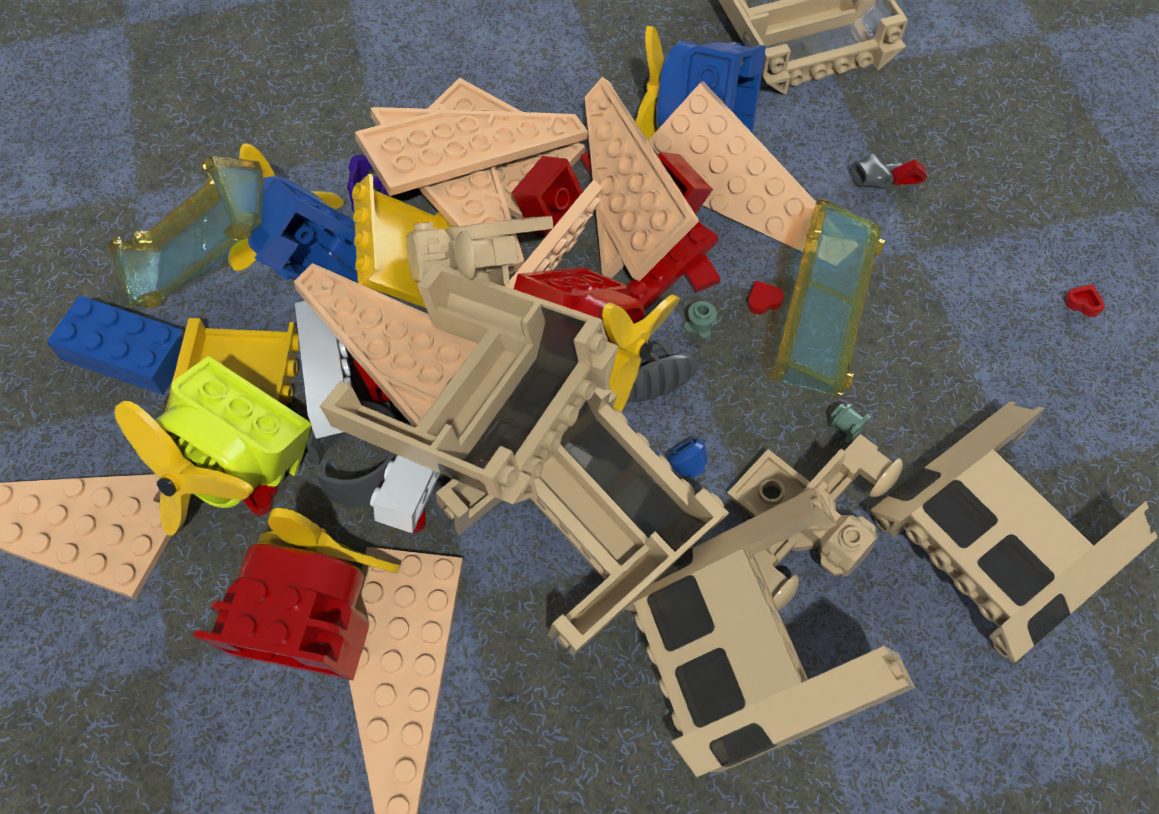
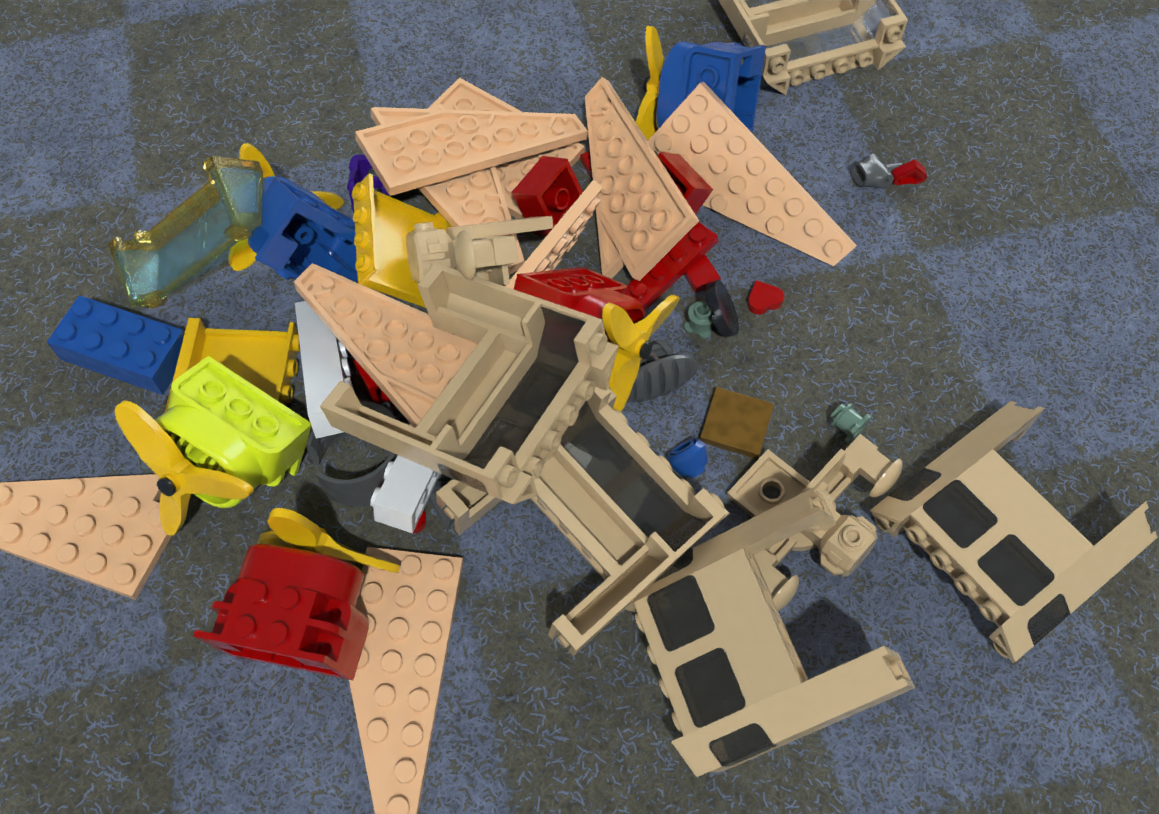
red tile [243,485,279,516] -> none
windscreen [770,198,885,398] -> none
red tile [1064,284,1105,317] -> none
none -> pearl gold tile [700,387,774,460]
none -> black tile [705,280,739,338]

